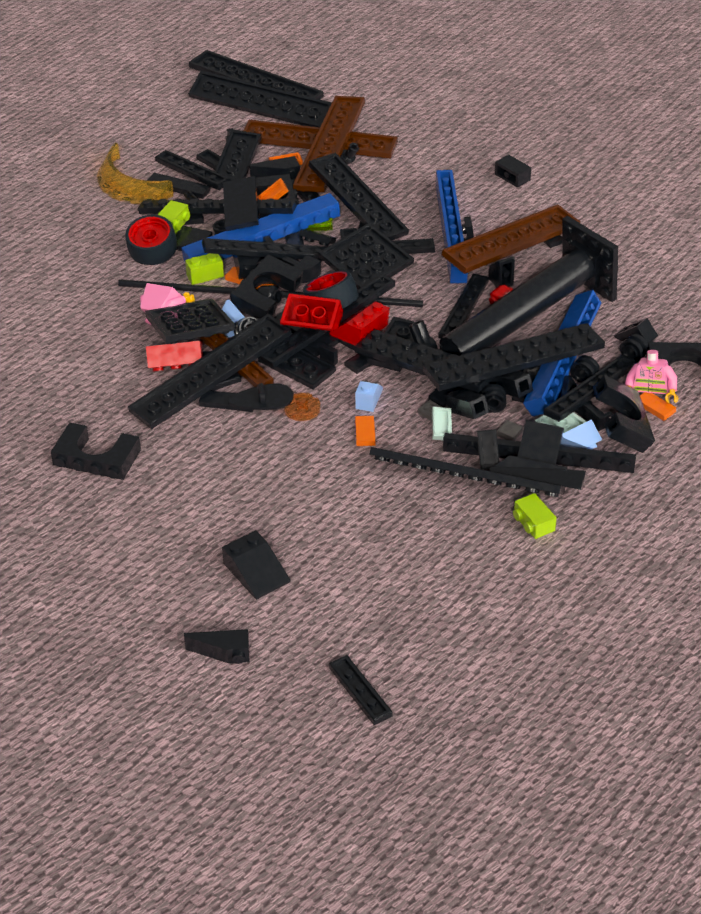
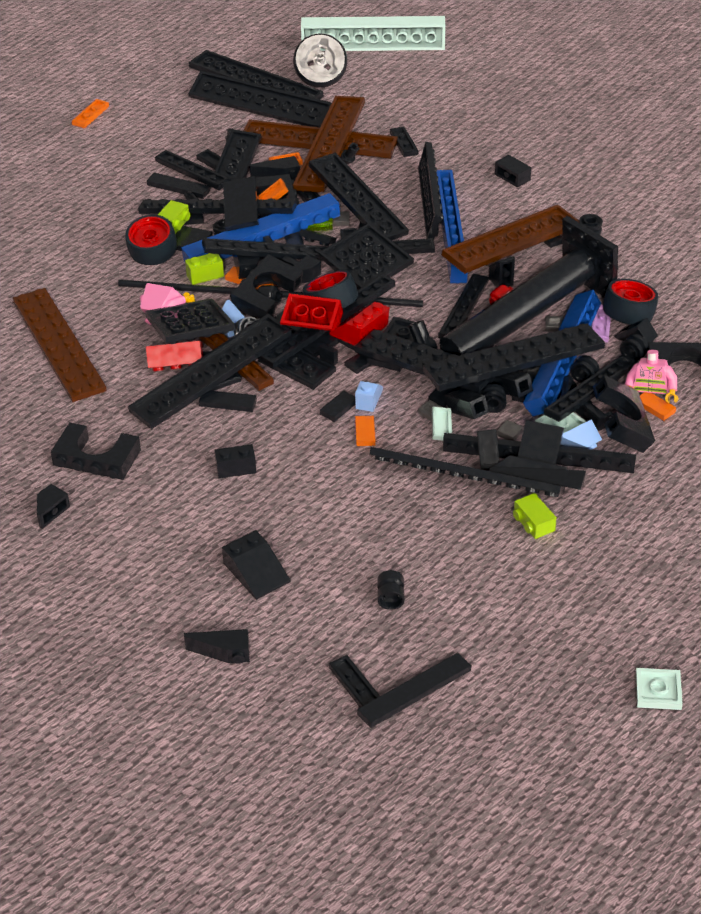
clear yellow windscreen [97,142,174,204] -> none
black shield [228,383,294,410] -> none
clear orange tile [284,393,321,421] -> none
black plate [462,216,474,241] -> none
none -> reddish brown plate [13,288,107,402]
none -> black slope [37,484,70,529]
none -> orange tile [72,99,109,128]
none -> black brick [214,444,256,479]
none -> flat silver wheel [293,33,348,88]
none -> light aqua brick [301,16,445,51]
none -> black tile [320,391,356,422]
none -> flat silver tile [333,211,349,226]
none -> black tile [357,652,472,728]
none -> black wheel [377,570,405,609]
none -> black tile [390,126,419,157]
none -> black plate [418,142,443,240]
none -> flat silver tile [545,316,563,332]
none -> black wheel [579,214,603,235]
none -> lavender tile [592,304,611,343]
none -> black wheel [603,279,658,325]
none -> light aqua plate [636,668,683,710]

